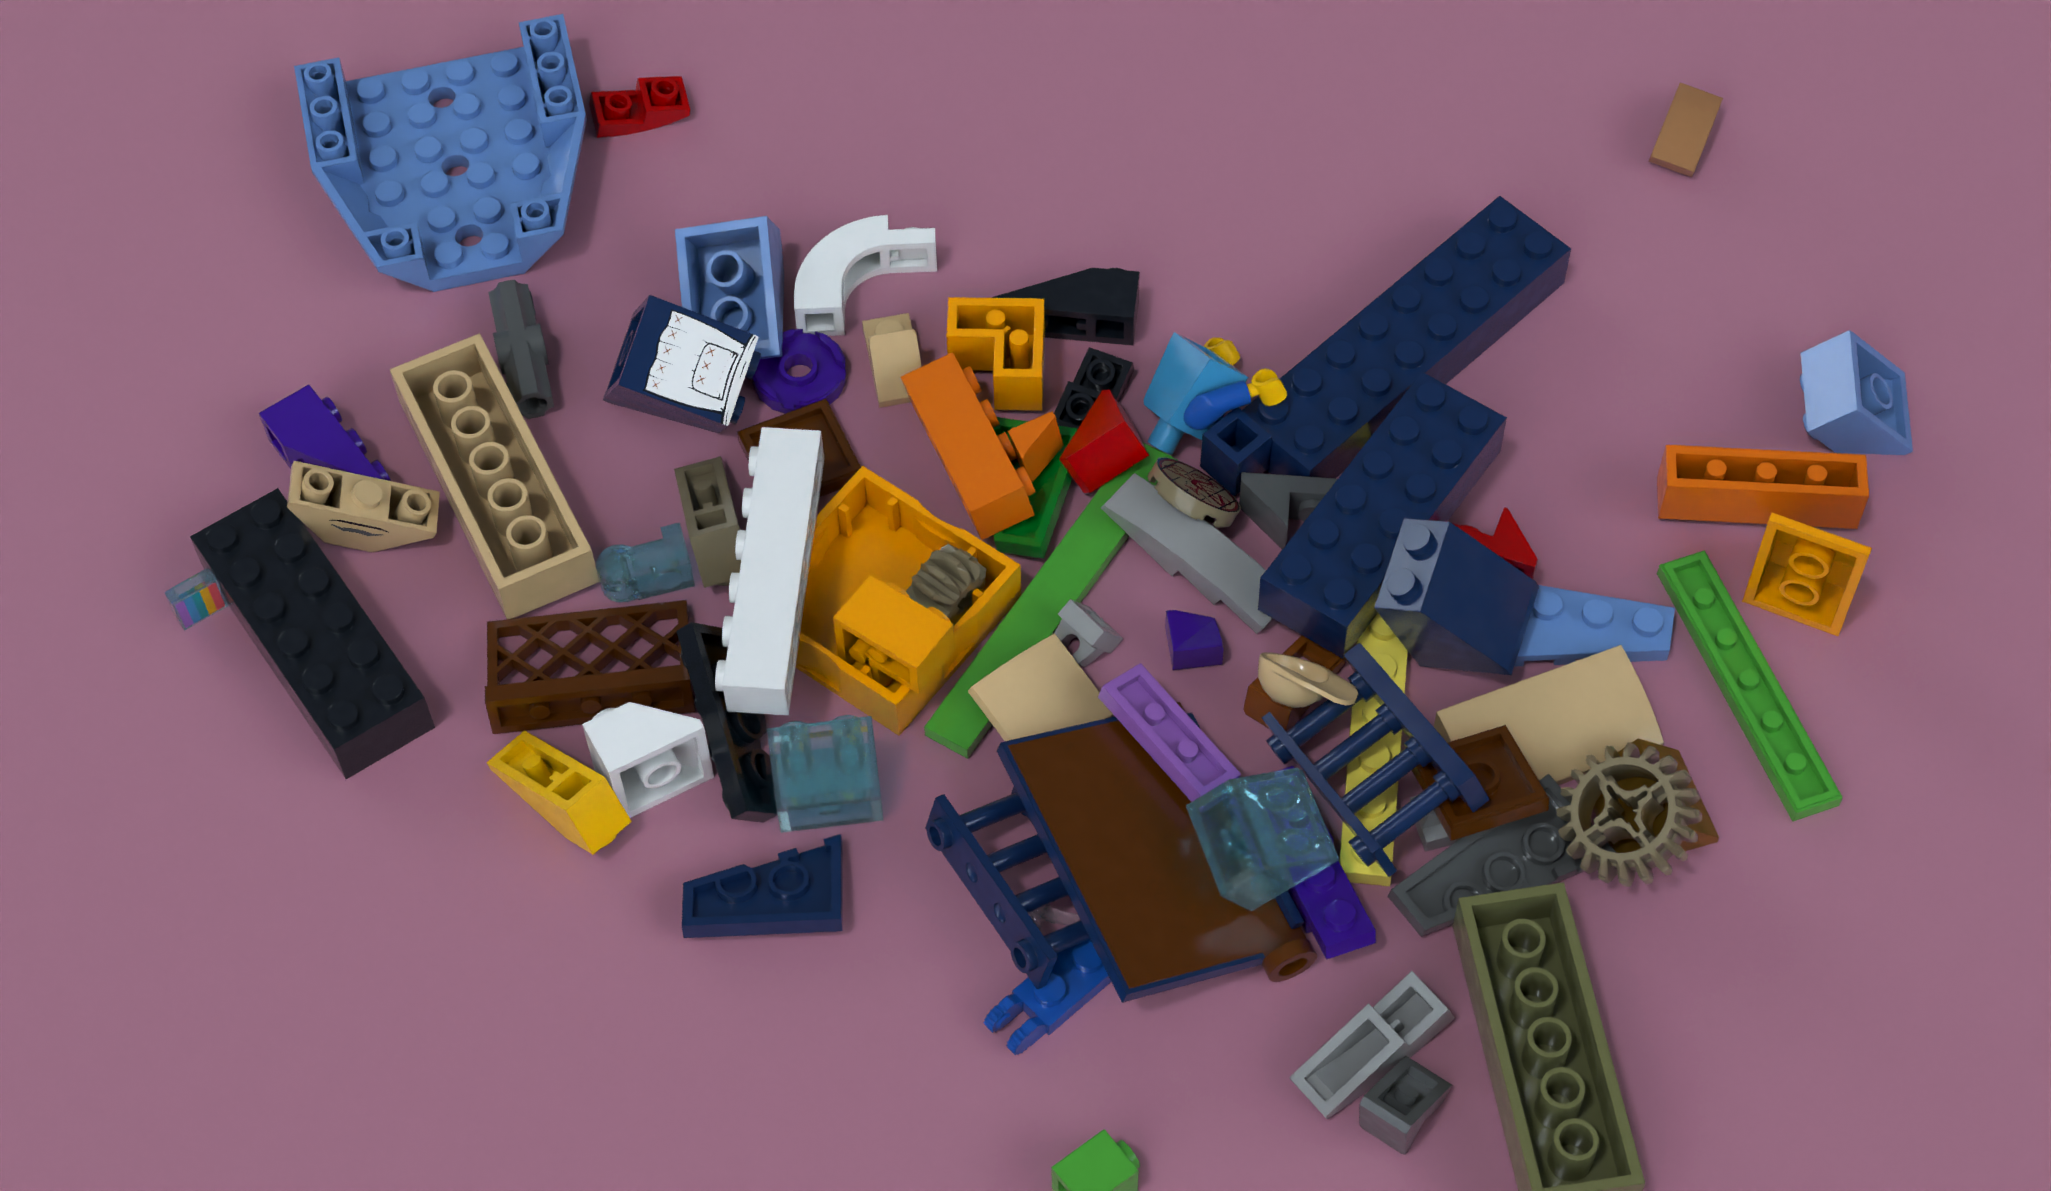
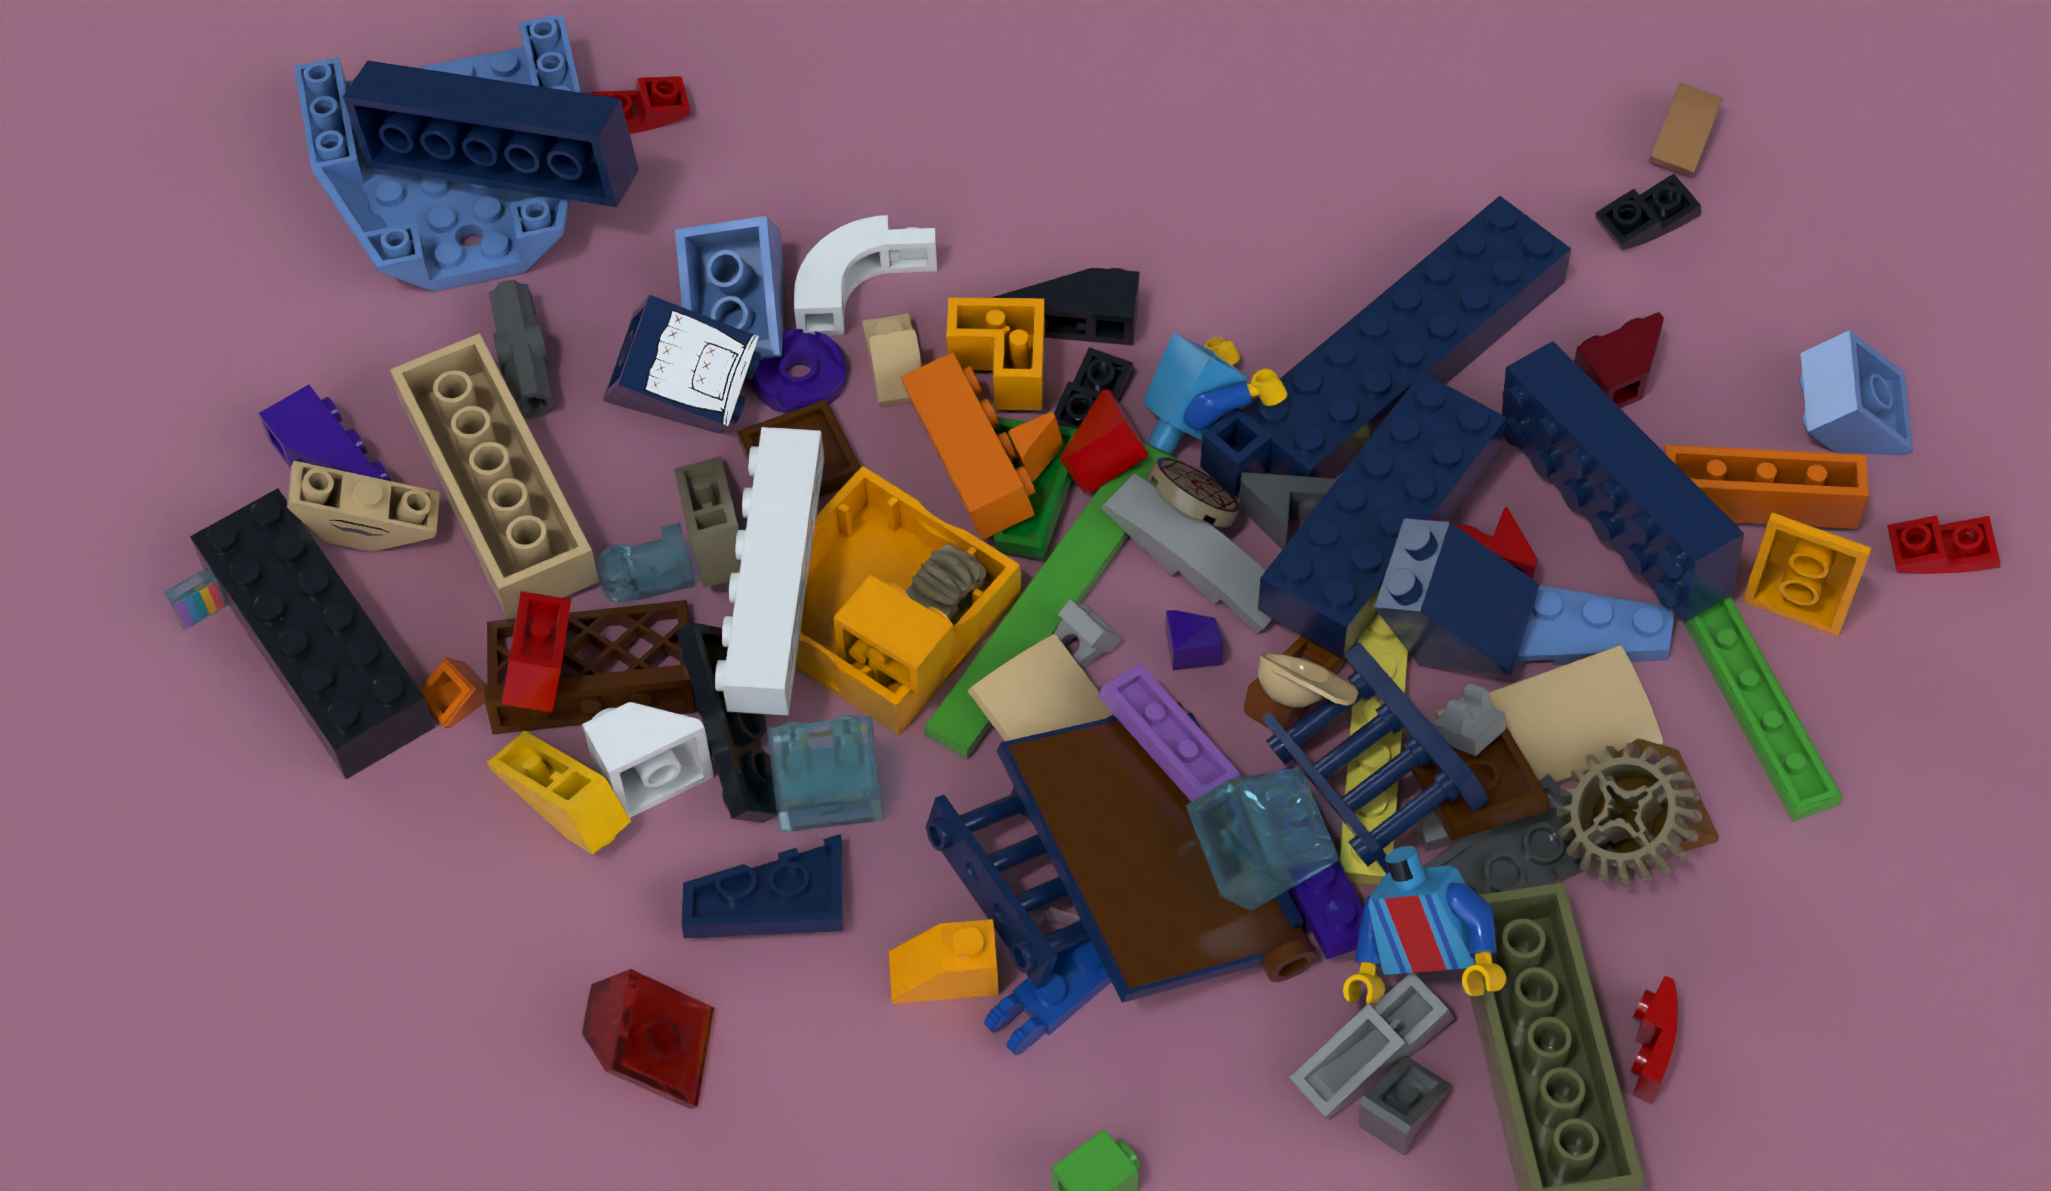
none -> dark blue brick [343,60,639,208]
none -> orange slope [419,657,487,729]
none -> red panel [501,591,571,712]
none -> clear red slope [582,969,714,1109]
none -> light orange slope [889,919,999,1004]
none -> torso [1343,846,1506,1004]
none -> light grey tile [1432,683,1506,756]
none -> dark blue brick [1502,341,1745,622]
none -> dark red slope [1574,312,1664,409]
none -> black slope [1595,173,1701,250]
none -> red slope [1630,976,1678,1105]
none -> red slope [1887,515,2000,574]

